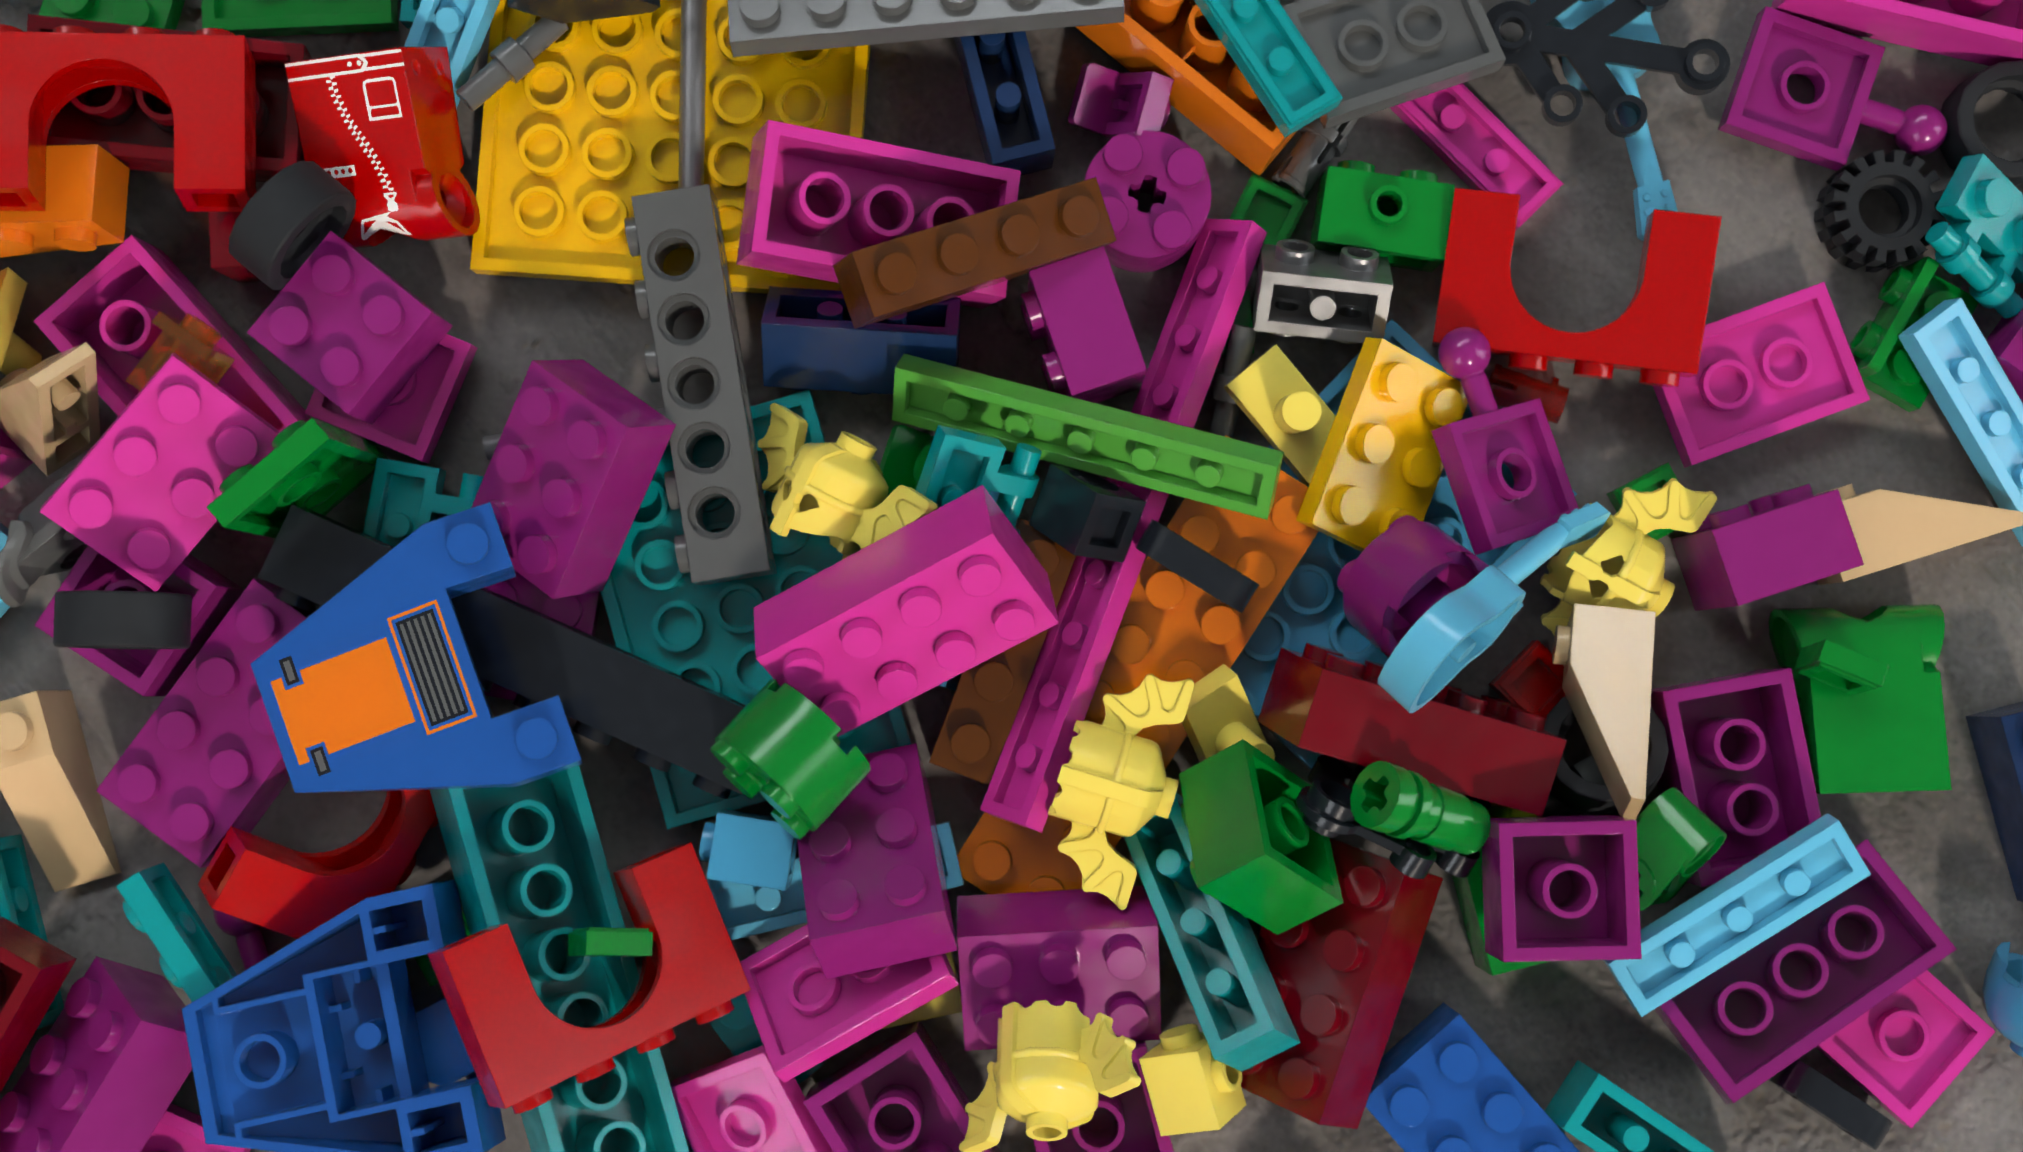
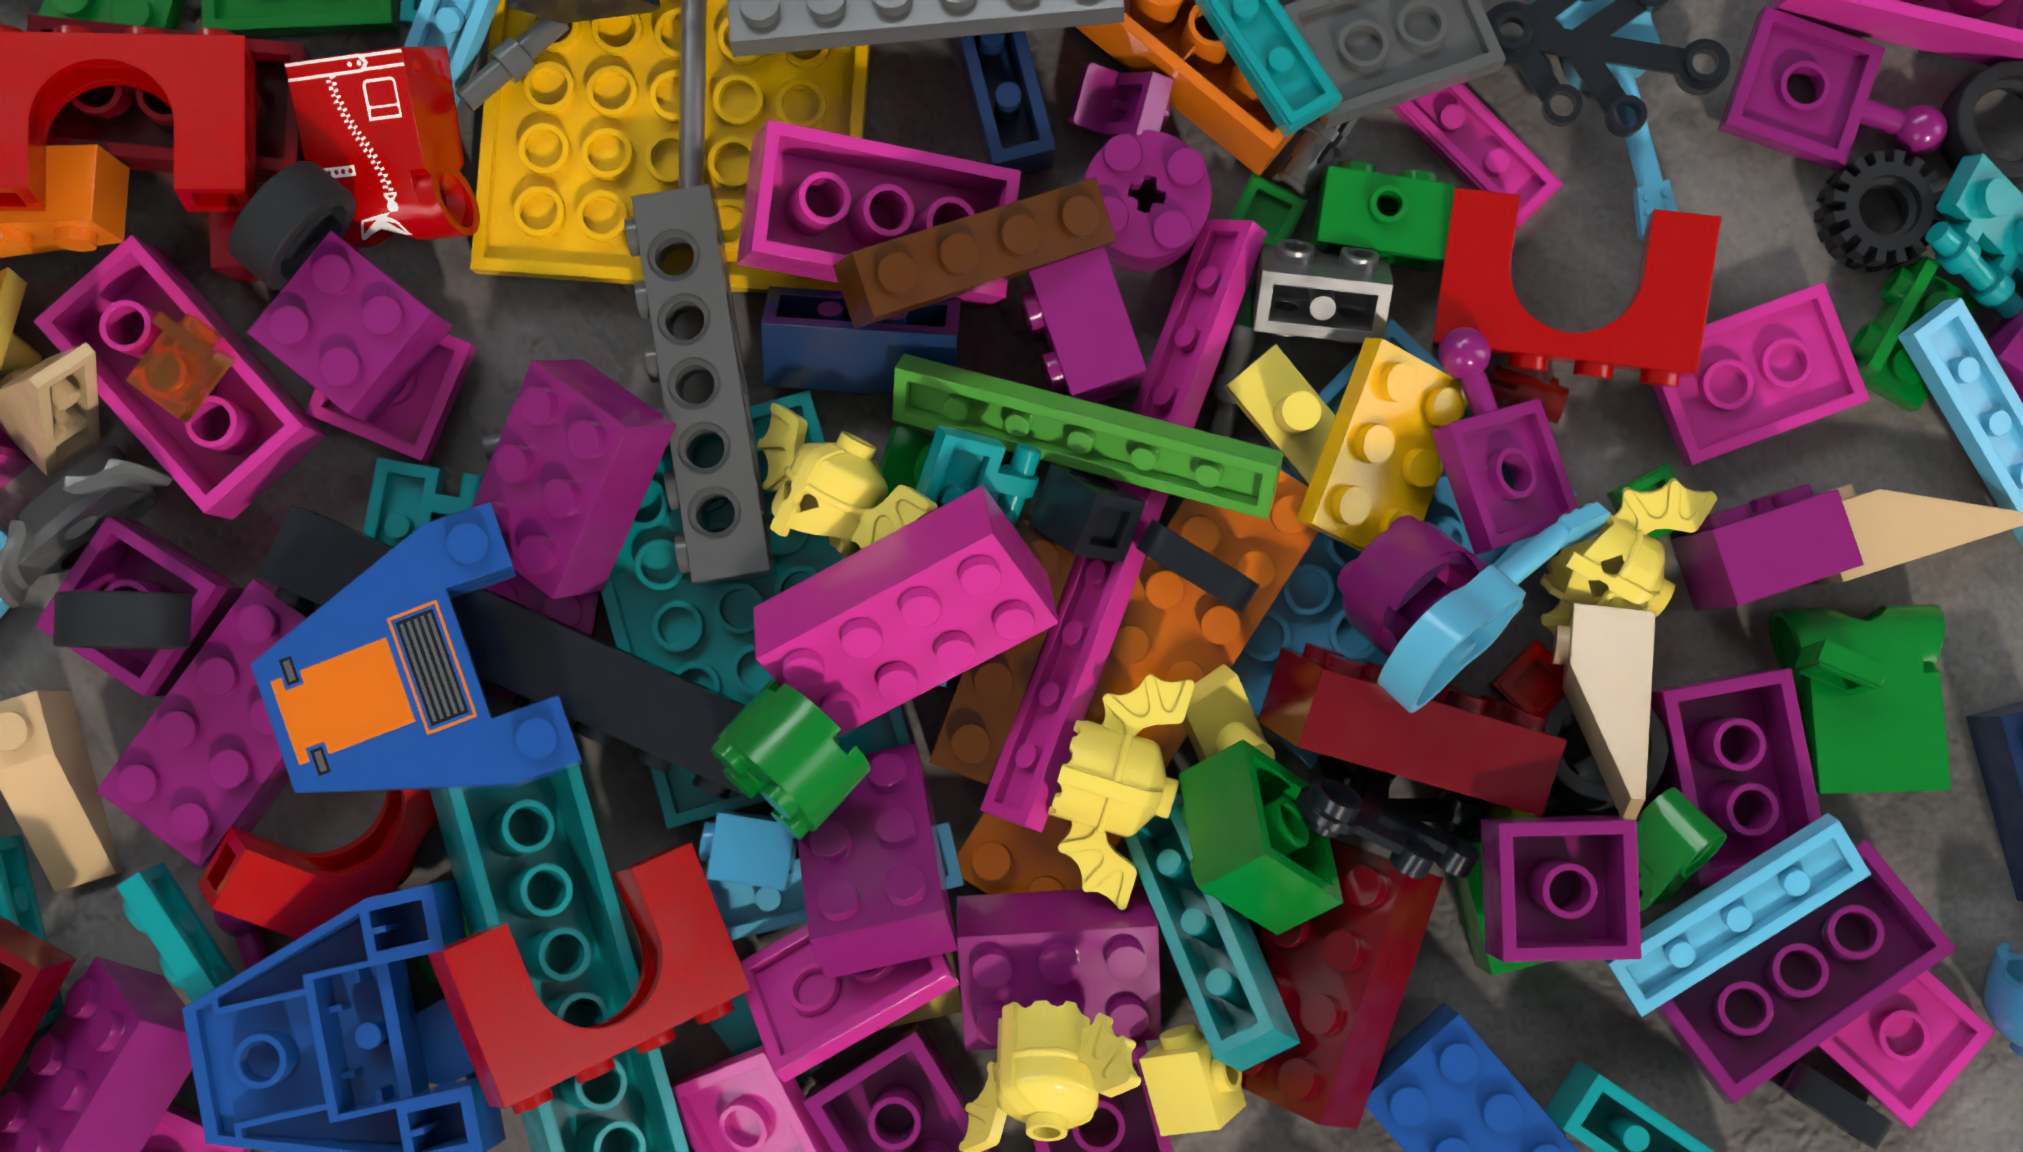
dark pink plate [40,352,280,592] -> none
green plate [207,418,388,538] -> none
green tile [568,927,653,957] -> none
green axle [1350,761,1491,855] -> none

